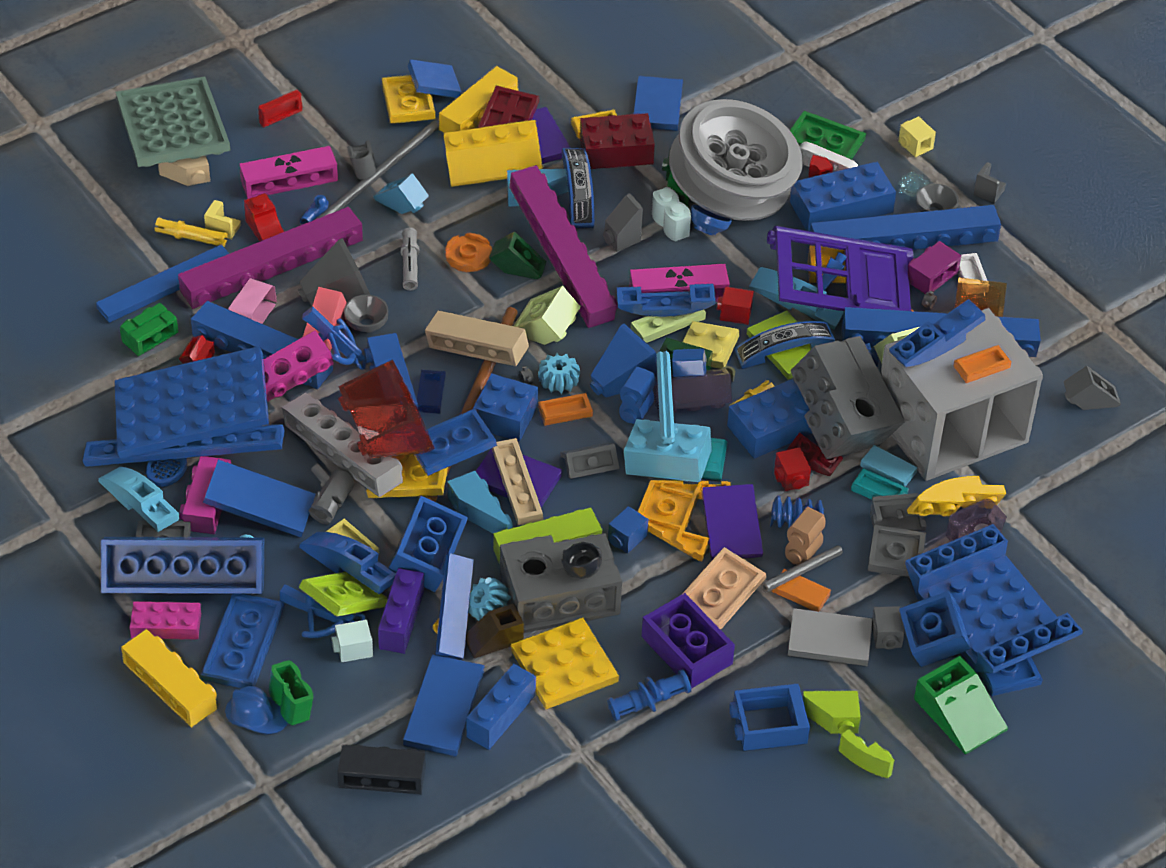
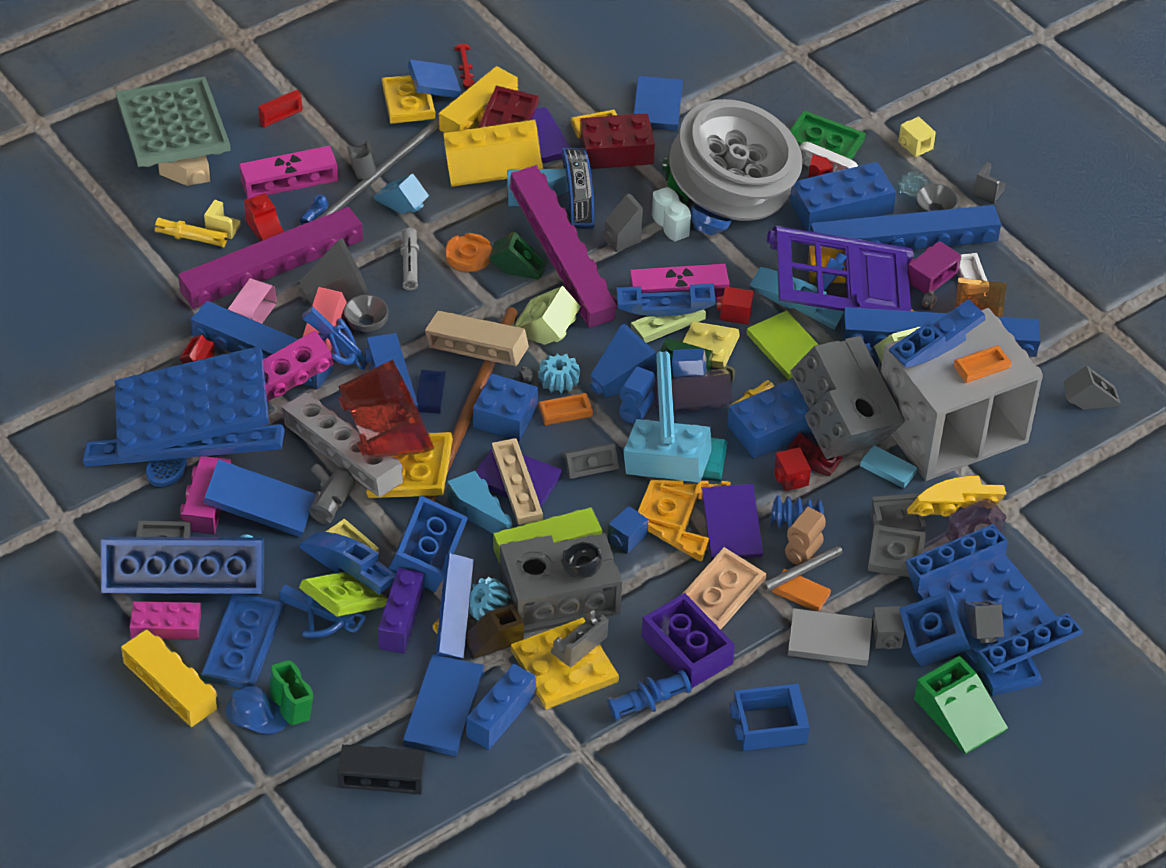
blue tile [96,245,230,323] -> none
medium azure slope [98,467,179,532] -> none
green brick [120,303,179,357] -> none
light aqua brick [331,620,373,662] -> none
blue tile [406,409,497,476] -> none
slope [734,321,835,369] -> none
lime slope [802,691,861,734] -> none
lime slope [839,729,894,779] -> none
teal tile [851,468,909,500] -> none
none -> red piece [454,44,475,89]
none -> dark grey hinge [551,610,608,668]
none -> dark grey slope [964,600,1004,643]

